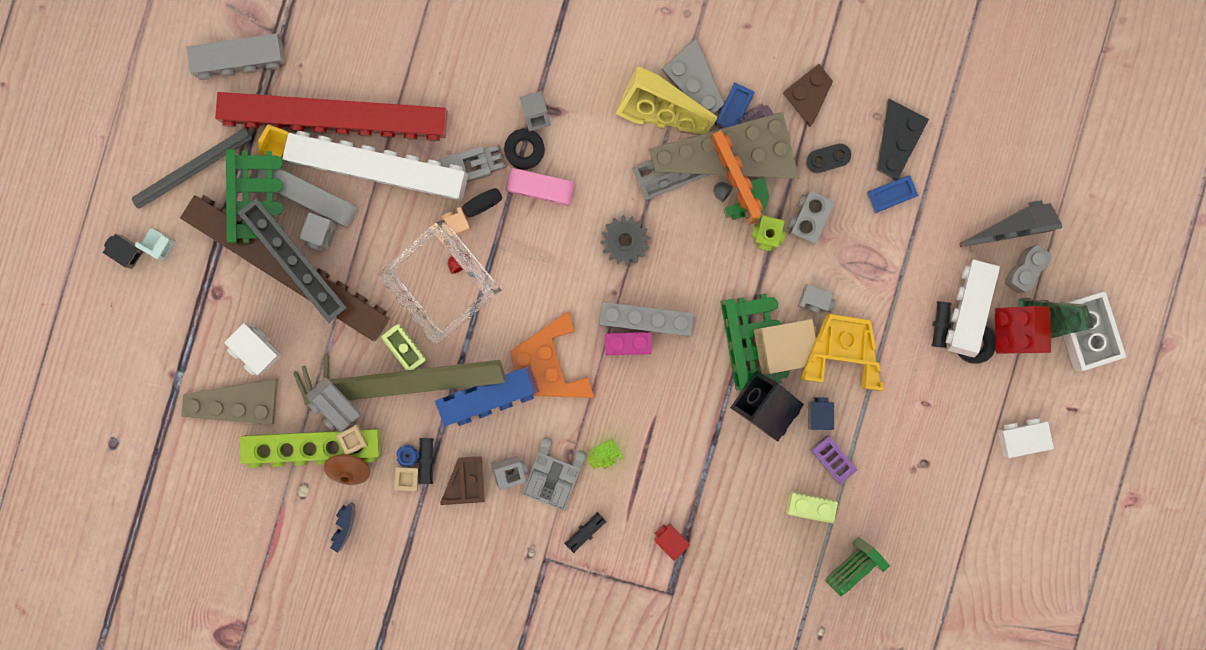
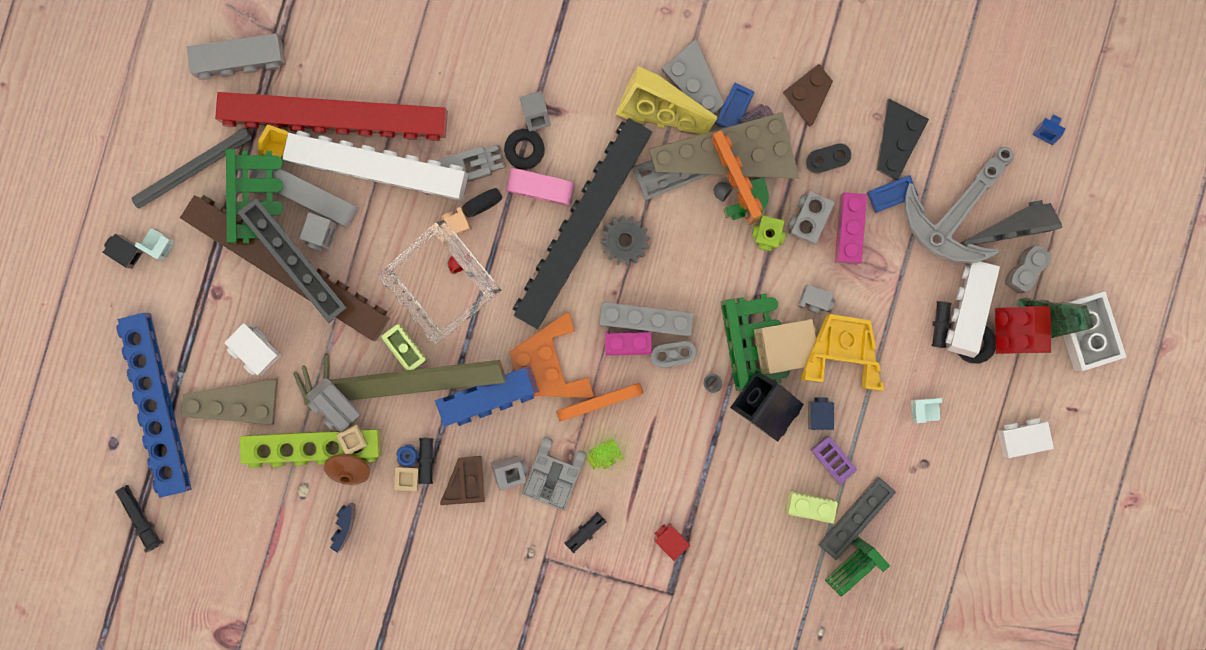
none -> black pin [115,485,164,553]
none -> blue brick [116,313,192,498]
none -> black brick [512,118,652,329]
none -> orange beam [556,383,643,422]
none -> light grey plate [651,341,696,368]
none -> dark grey hinge [703,374,722,393]
none -> dark grey tile [818,477,896,560]
none -> dark pink brick [835,192,867,265]
none -> light grey piece [905,147,1013,263]
none -> light aqua panel [911,398,943,423]
none -> blue tile [1033,114,1066,145]

